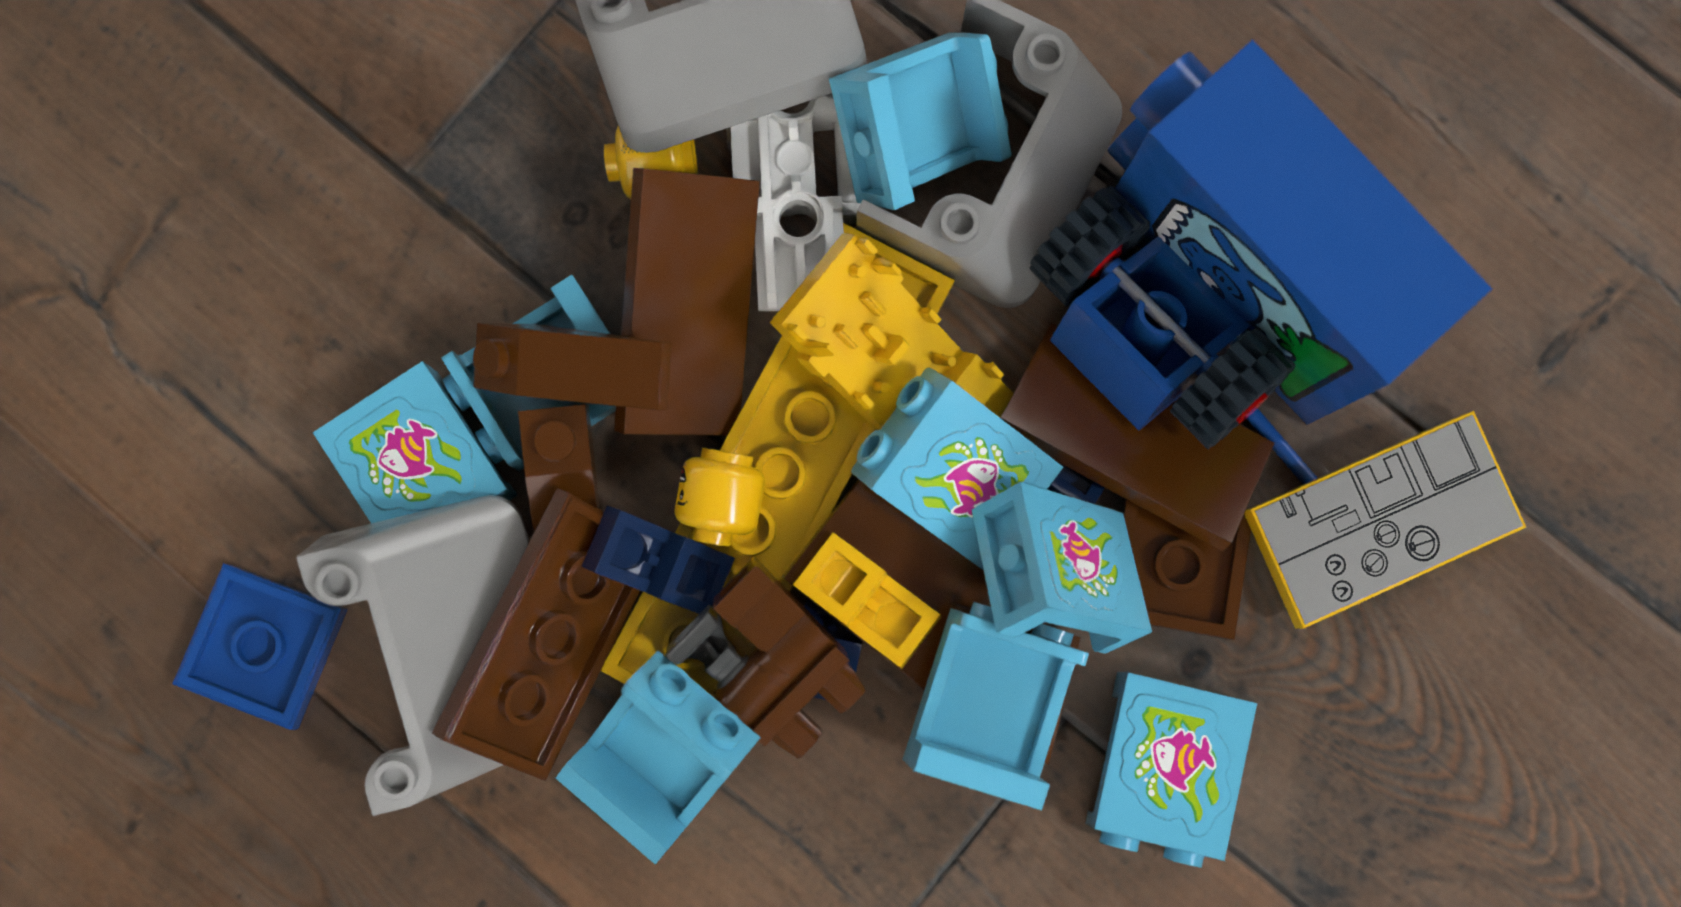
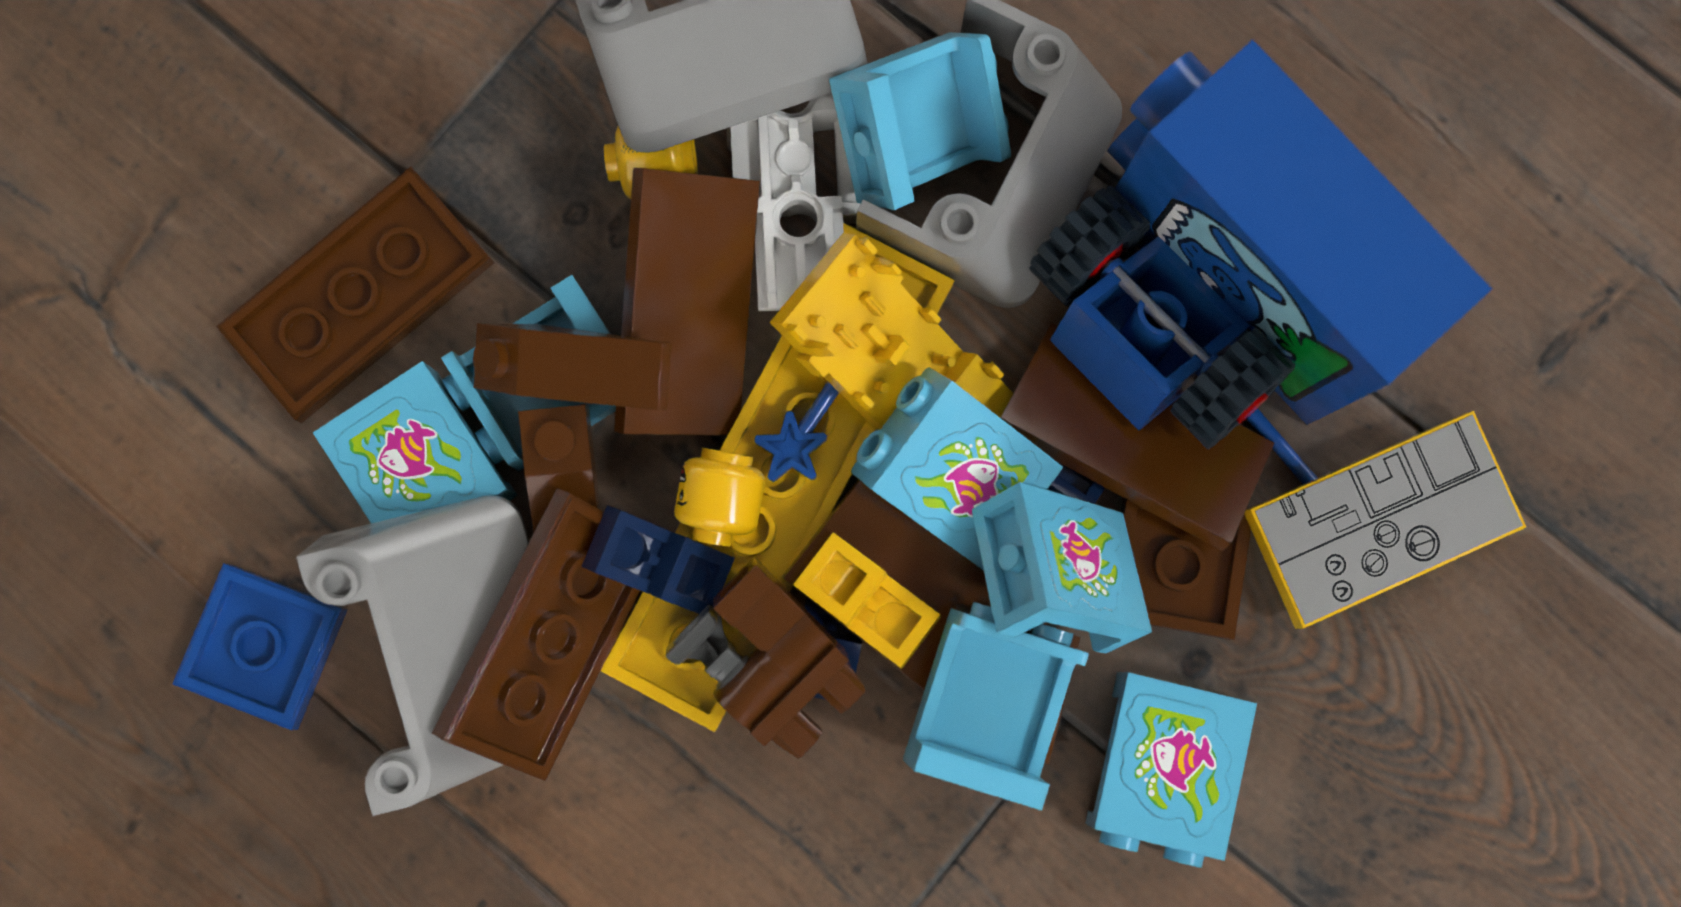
medium azure panel [556,651,761,864] -> none
none -> reddish brown tile [216,166,494,423]
none -> blue piece [754,381,839,482]

